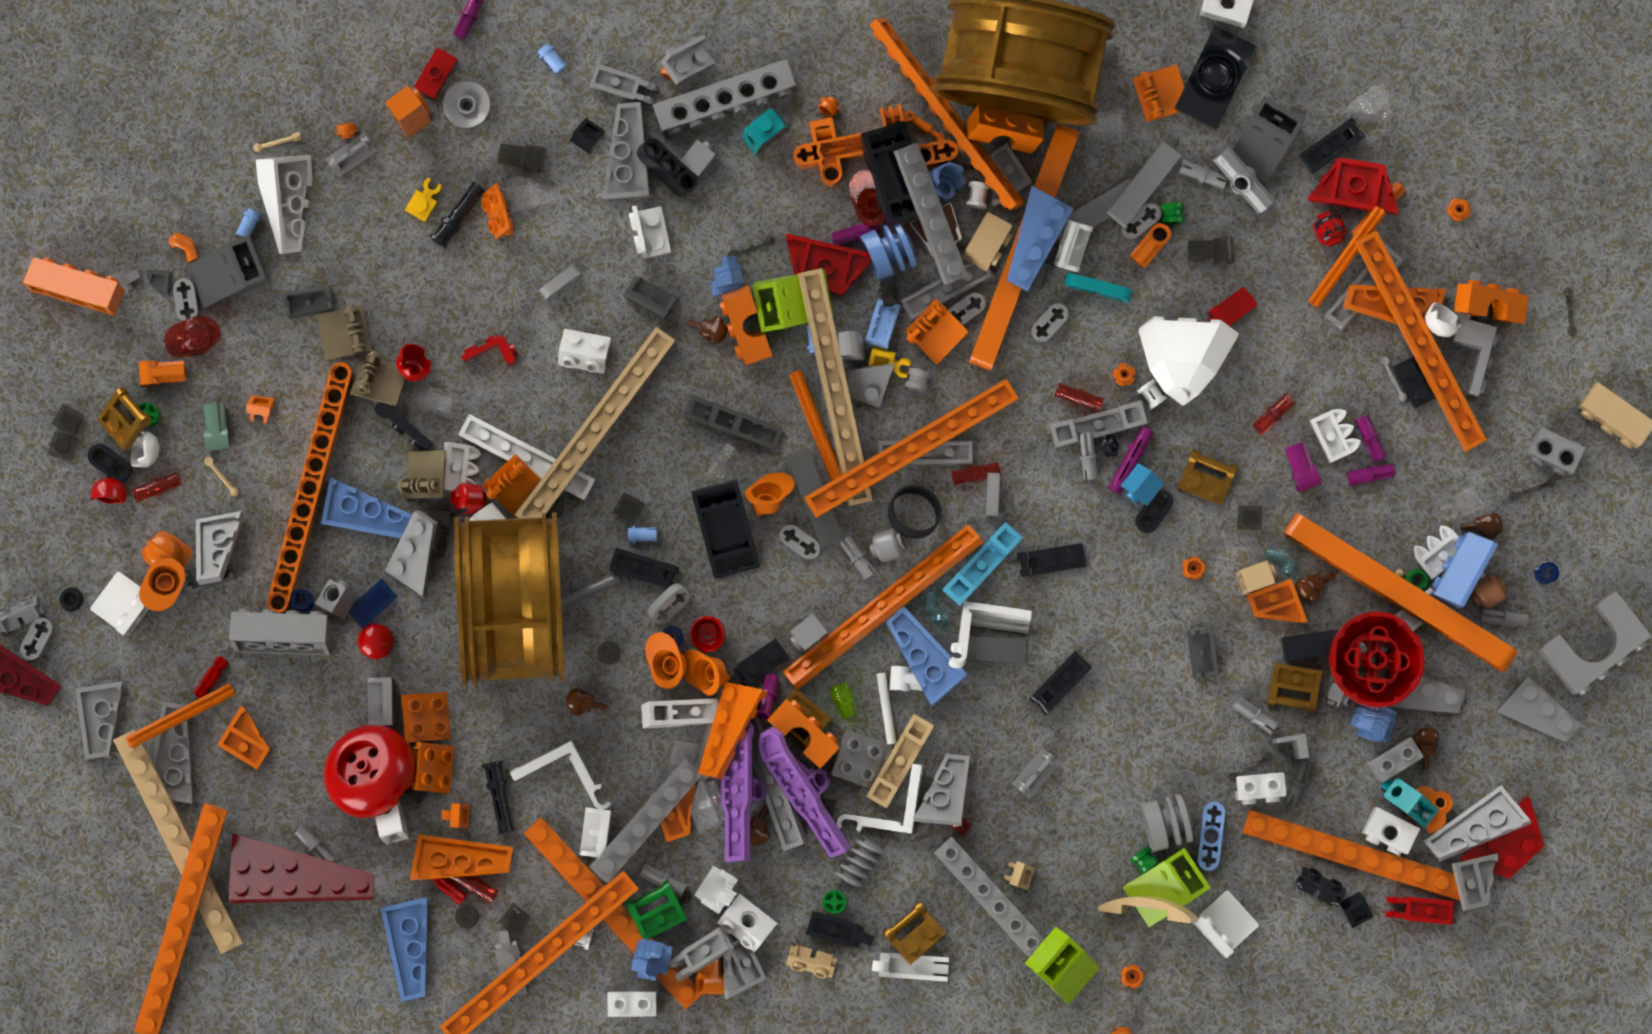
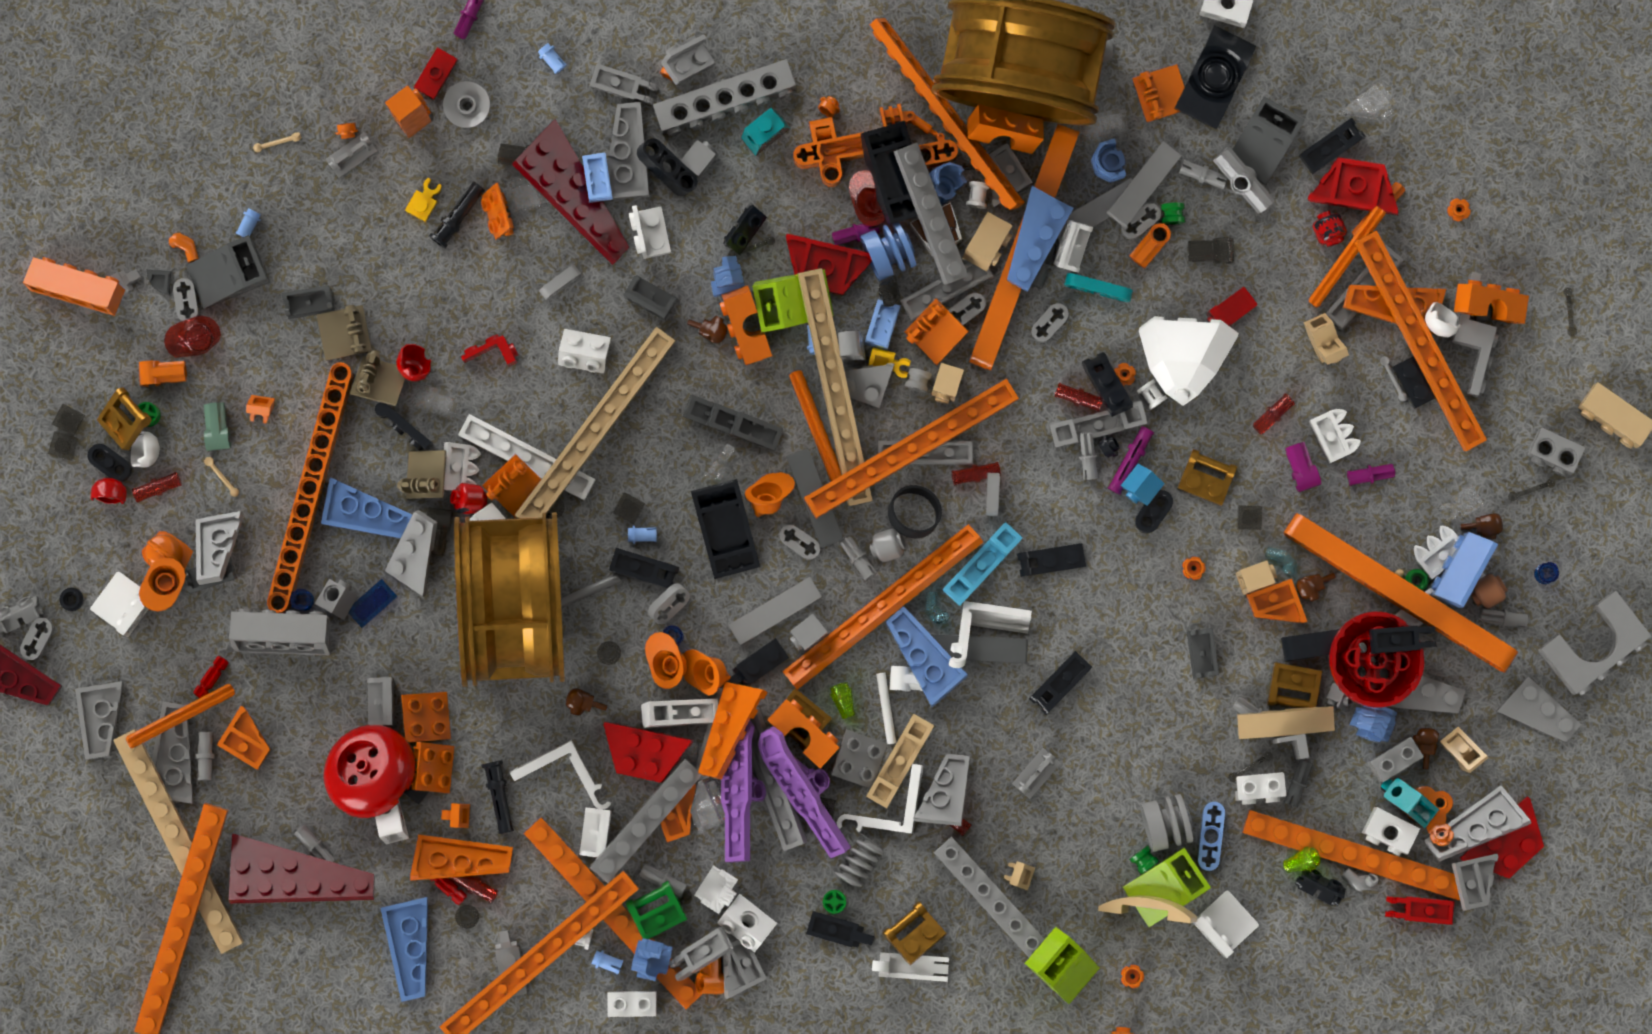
white wedge [256,155,313,254] -> none
red hair [357,623,395,660] -> none
clear smoke plate [499,903,532,936] -> none
black slope [570,118,605,154] -> none
red hair [690,615,726,653] -> none
reddish brown piece [750,805,770,846] -> none
magenta axle [756,673,779,720] -> none
tan hinge [786,945,837,978] -> none
black slope [1339,892,1373,928] -> none
magenta axle [1355,414,1386,462] -> none
none -> light grey pin [195,732,215,781]
none -> dark red wing [512,119,629,265]
none -> light blue plate [582,152,613,203]
none -> light blue pin [591,950,624,975]
none -> red wing [604,722,693,783]
none -> black hinge [723,205,767,255]
none -> light grey tile [728,577,822,646]
none -> tan brick [932,363,964,404]
none -> black plate [1082,352,1133,417]
none -> medium blue hair [1091,138,1126,183]
none -> tan slope [1237,706,1335,739]
none -> clear neon green cone [1283,847,1320,873]
none -> tan brick [1304,313,1349,365]
none -> light grey arm [1341,868,1378,891]
none -> black hinge [1369,626,1437,654]
none -> orange plate [1430,823,1454,846]
none -> tan slope [1440,727,1488,773]

